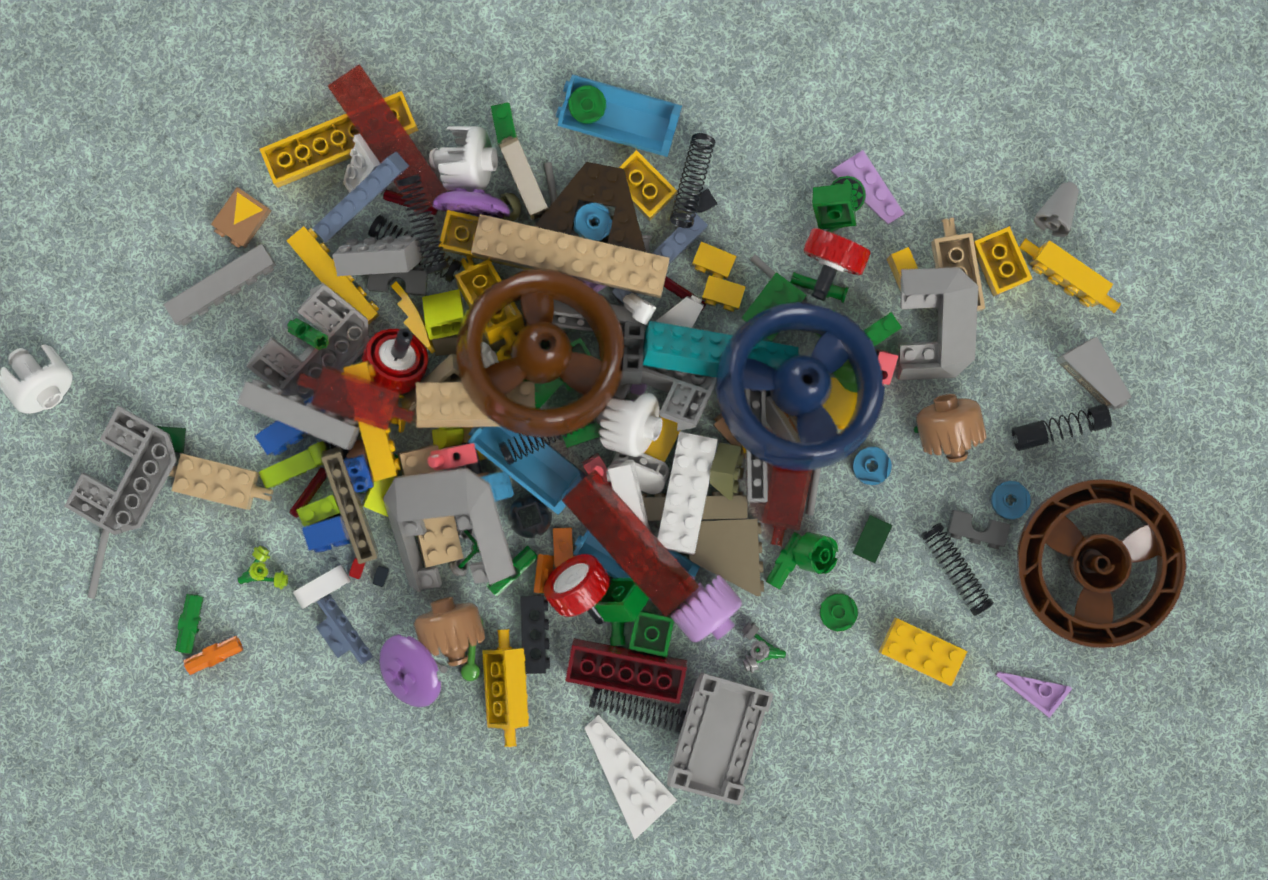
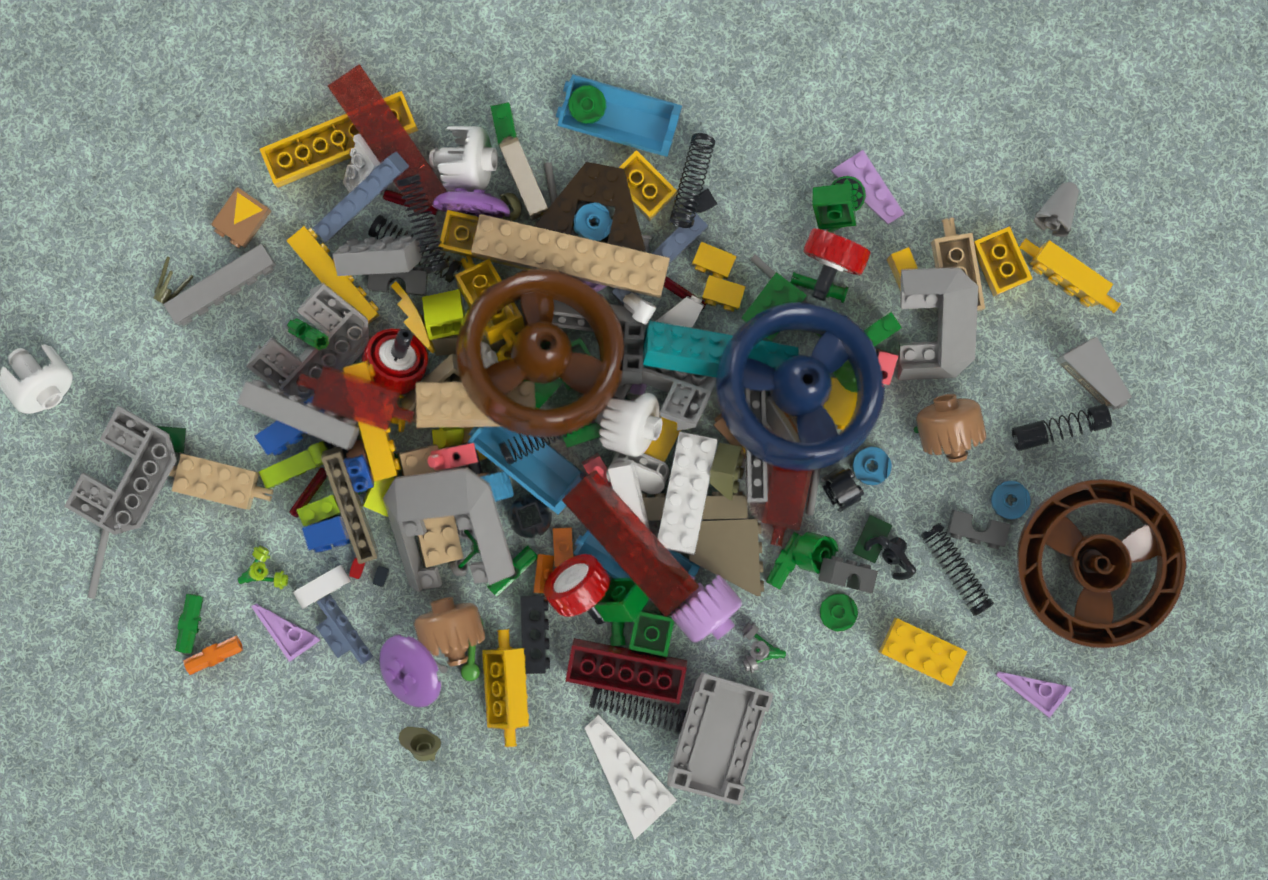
none -> olive plant [153,256,193,304]
none -> lavender wing [251,603,321,662]
none -> olive piece [398,727,441,761]
none -> dark grey arch [818,556,878,593]
none -> black brick [821,467,864,512]
none -> black piece [864,536,916,580]

